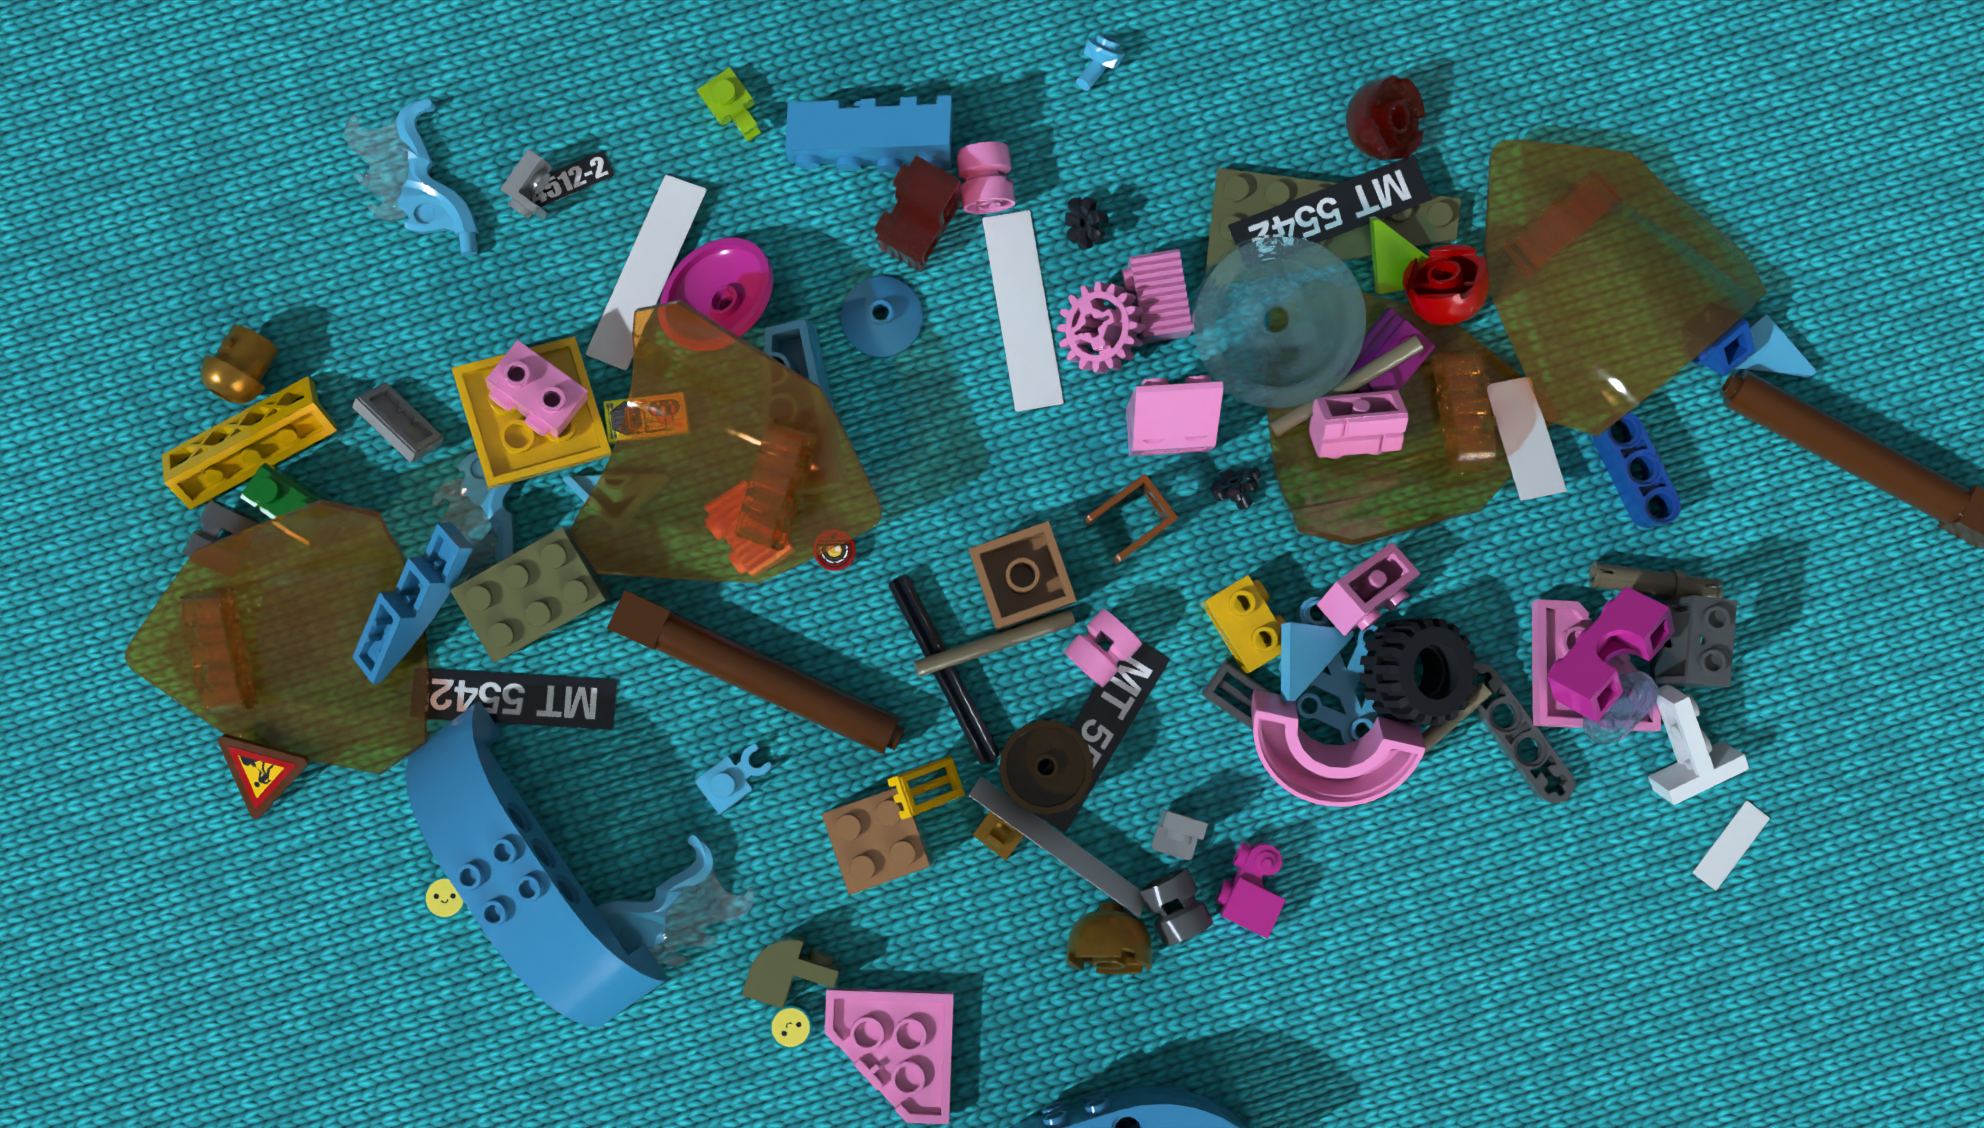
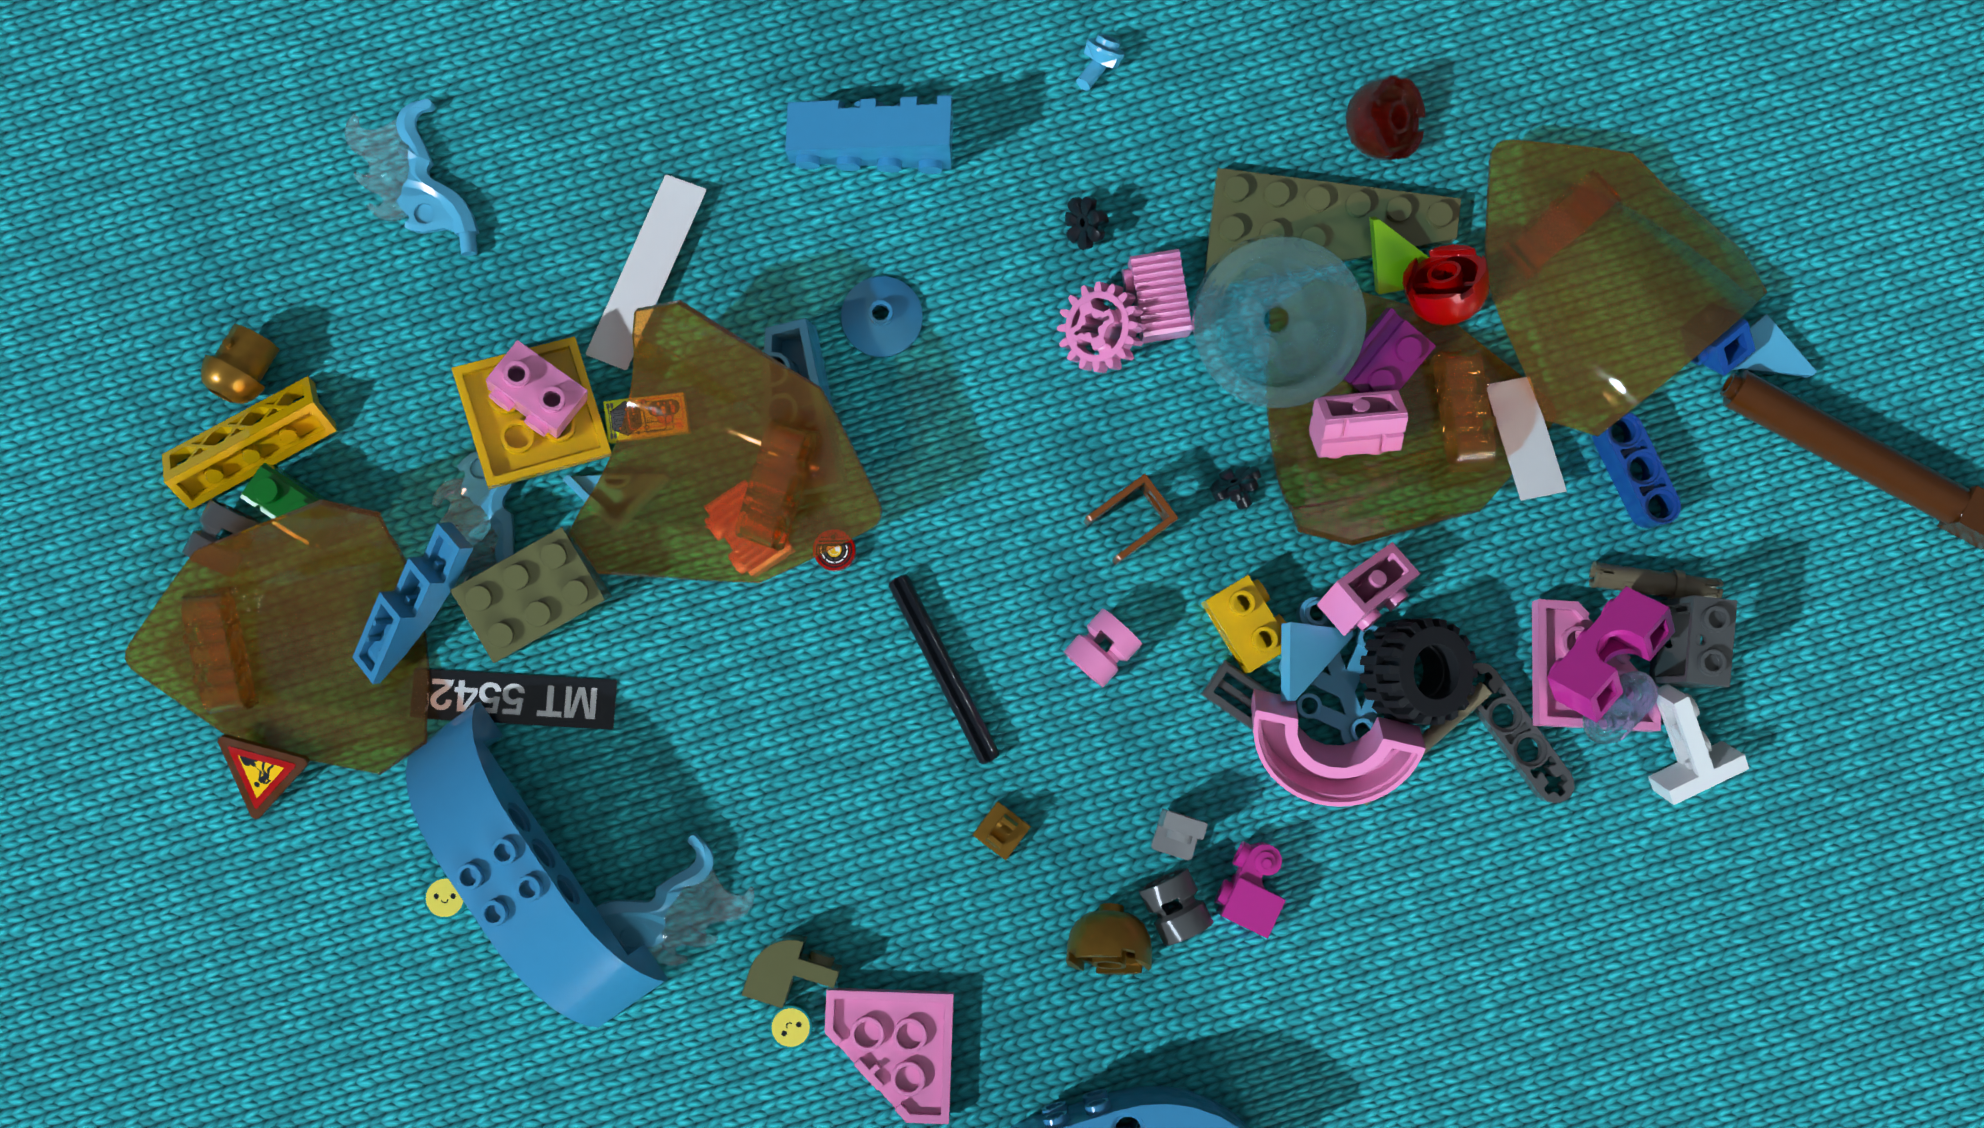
light grey plate [352,382,445,463] -> none
light grey bracket [500,149,553,220] -> none
black sticker [530,150,615,208] -> none
reddish brown brick [607,590,905,755] -> none
dark pink dish [660,237,773,350] -> none
medium azure plate [694,744,774,815] -> none
lime plate [697,67,761,142] -> none
medium nougat brick [822,786,932,895] -> none
clear red brick [874,155,961,272] -> none
yellow tile [887,756,965,820] -> none
dark tan bar [913,610,1075,677] -> none
bright pink wheel [956,142,1016,214] -> none
medium nougat brick [969,521,1077,631] -> none
white sticker [969,777,1144,917] -> none
white sticker [982,210,1064,412] -> none
dark brown wheel [999,720,1093,814] -> none
black sticker [1032,641,1170,832] -> none
bright pink slope [1126,375,1223,457] -> none
black sticker [1228,155,1432,270] -> none
dark tan bar [1269,335,1424,437] -> none
white sticker [1692,801,1770,891] -> none

